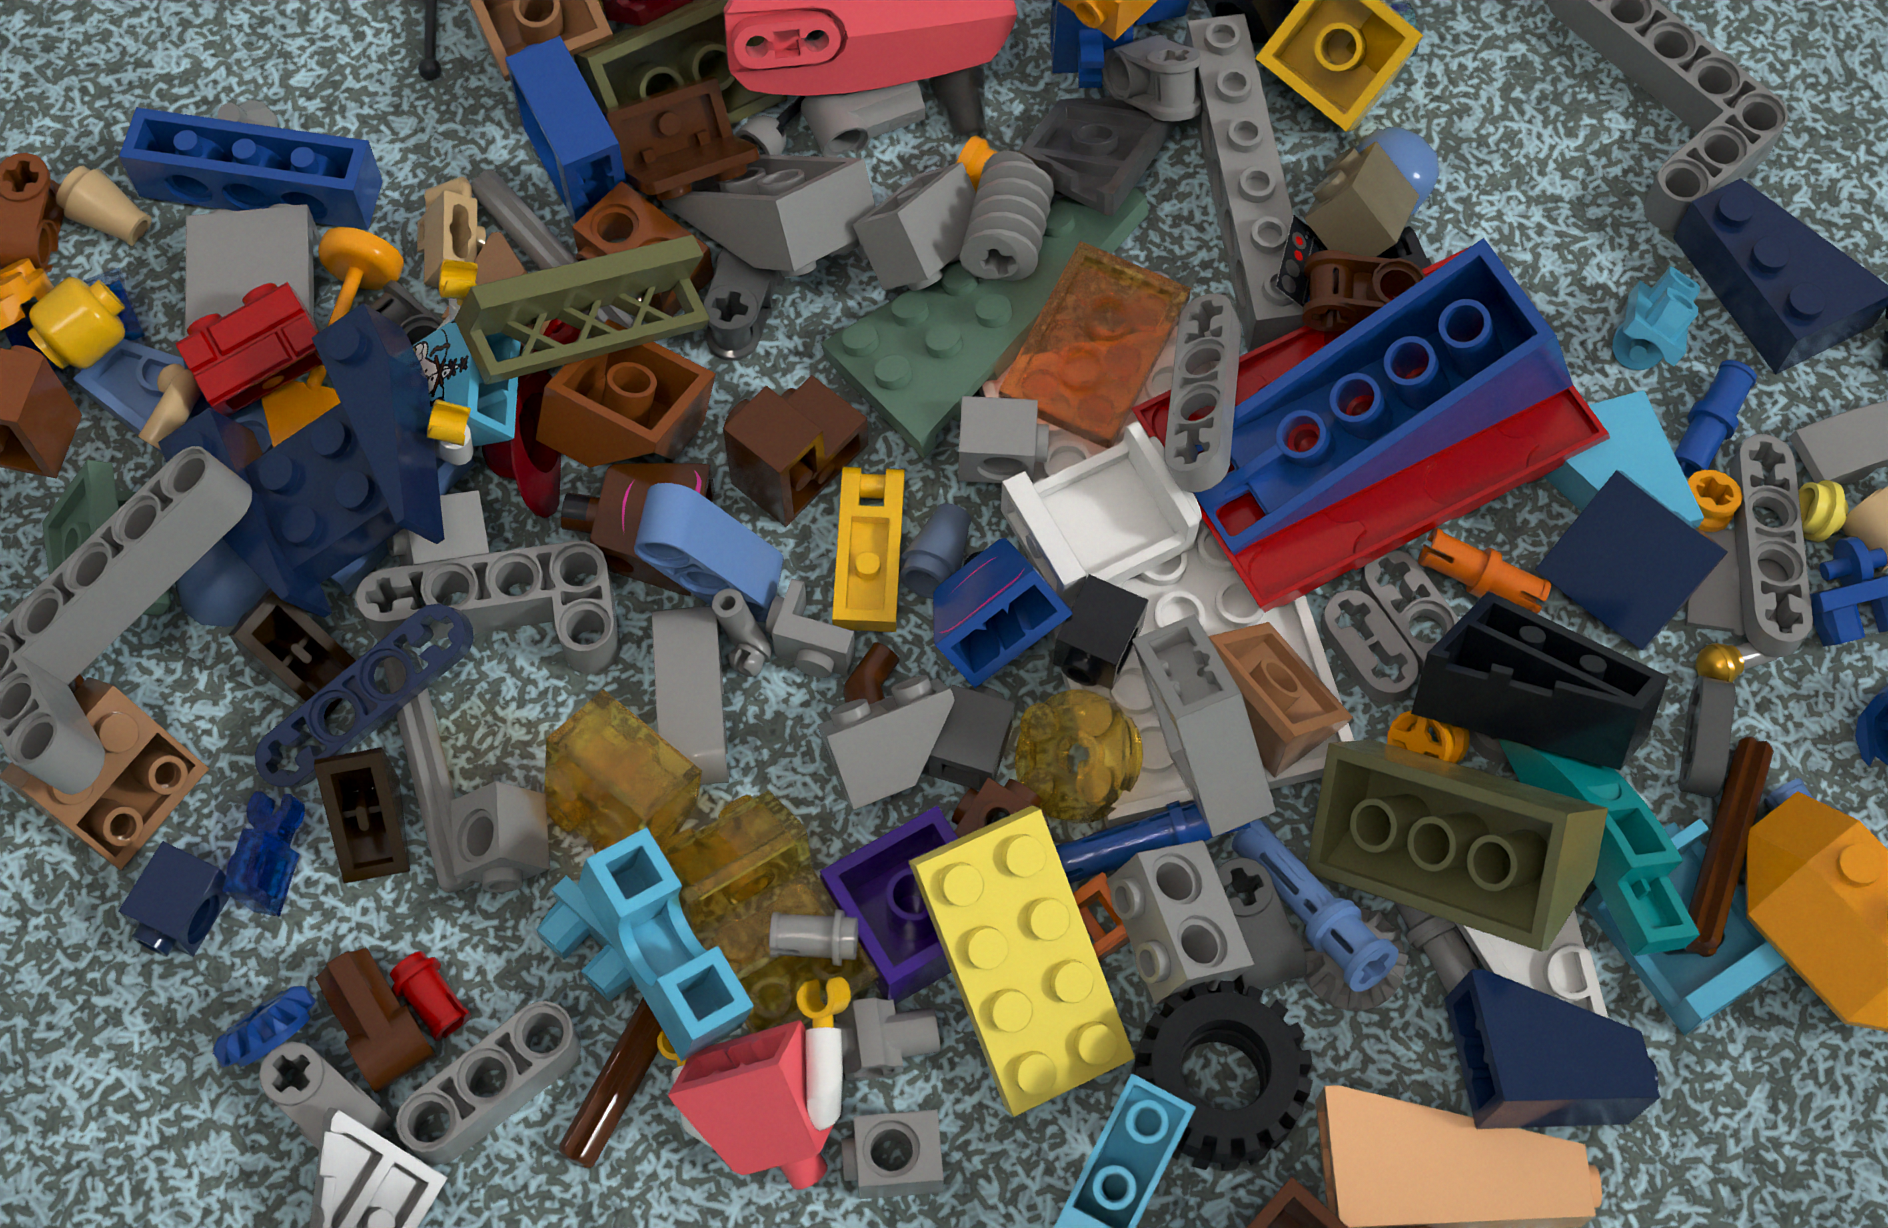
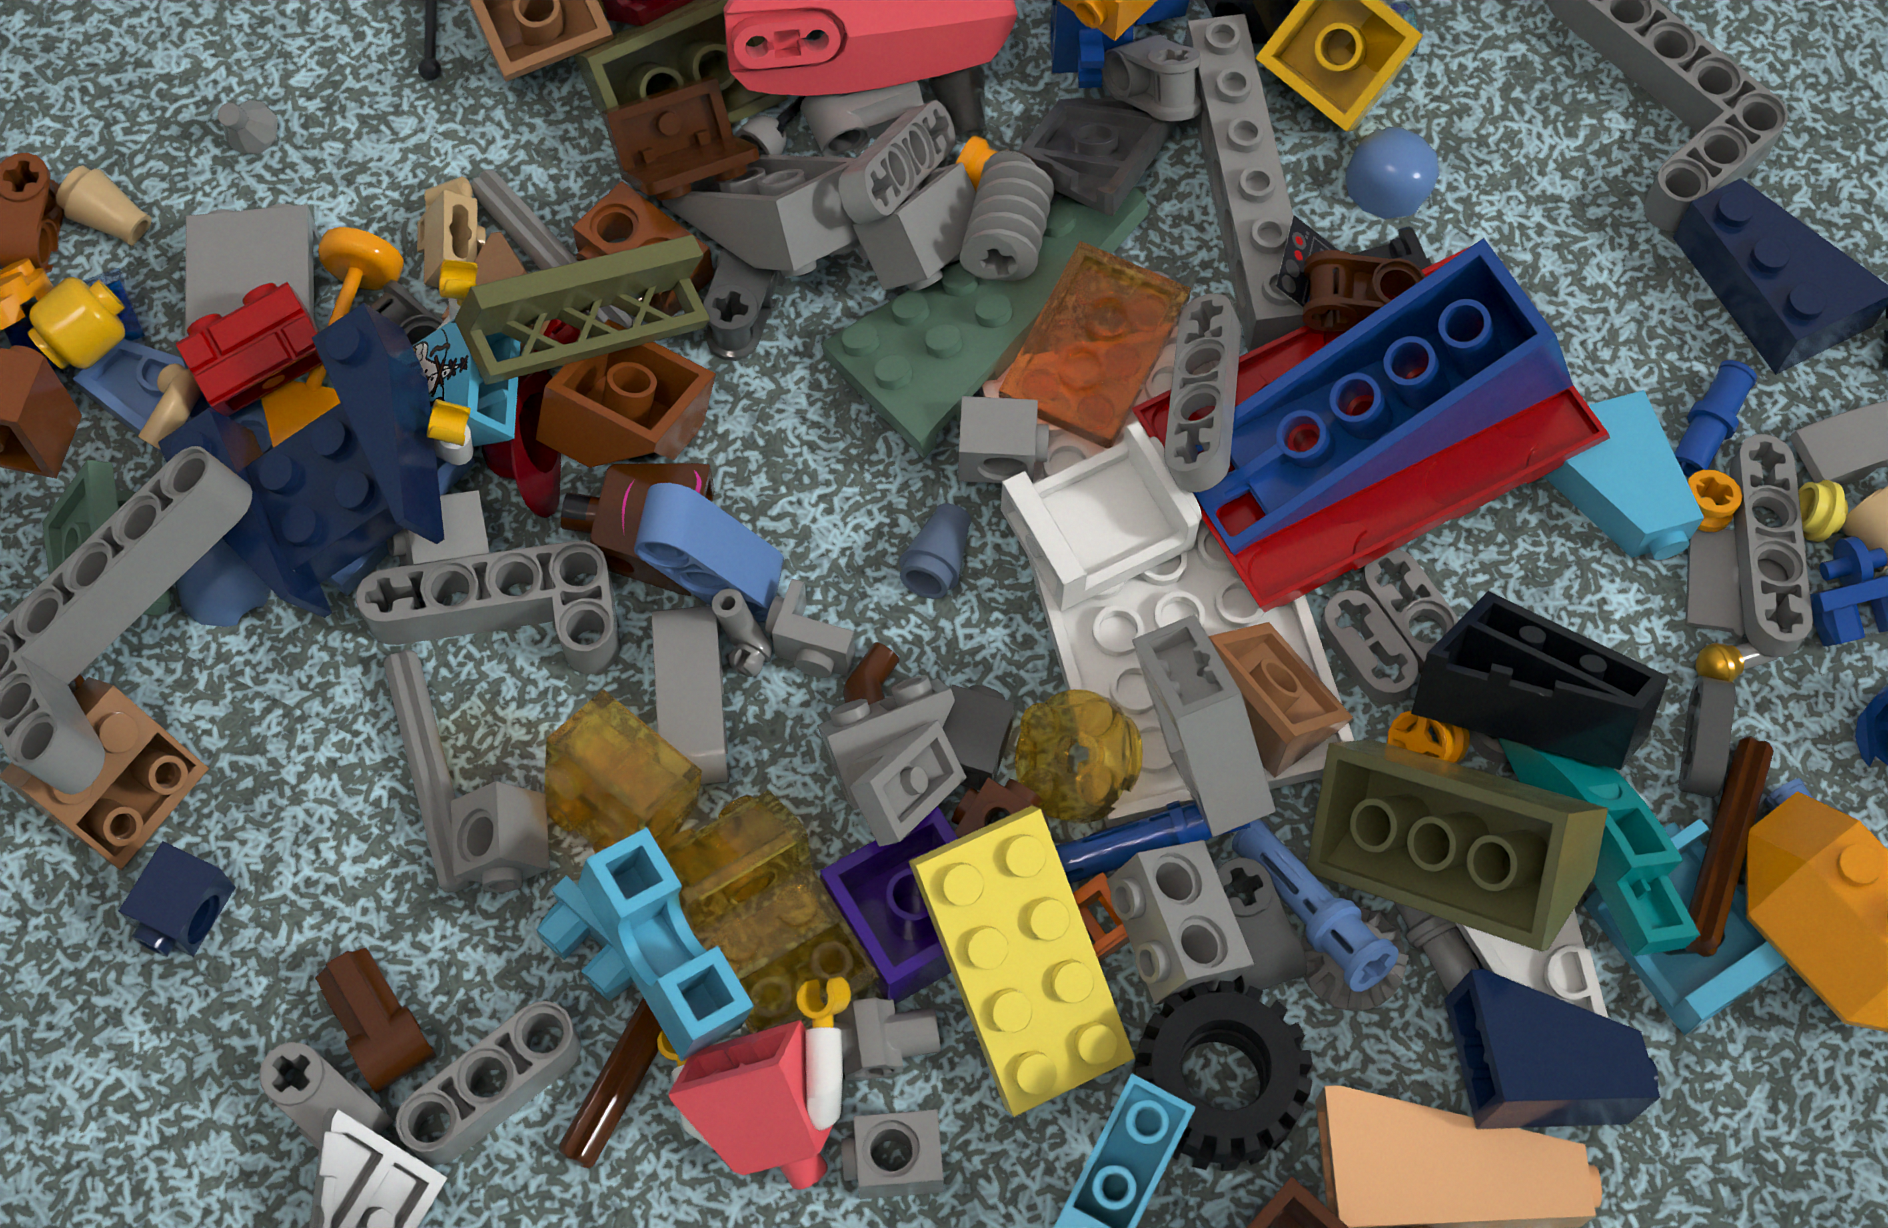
blue brick [119,107,383,230] -> none
blue gear [213,986,316,1068] -> none
clear blue plate [222,791,305,917] -> none
dark brown slope [229,588,356,720] -> none
dark blue beam [255,604,474,788] -> none
dark brown slope [314,747,410,884] -> none
red pin [389,951,472,1042] -> none
blue window [505,36,627,224] -> none
reddish brown brick [723,375,868,527] -> none
light grey pin [769,910,858,966] -> none
yellow plate [832,466,905,632] -> none
blue torso [933,538,1073,688] -> none
black brick [1053,574,1149,690] -> none
dark tan brick [1304,141,1419,257] -> none
orange pin [1418,528,1551,614] -> none
dark blue slope [1535,470,1728,651] -> none
medium azure hips [1612,266,1700,370] -> none
none -> light grey beam [839,100,955,225]
none -> light grey slope [847,720,967,847]

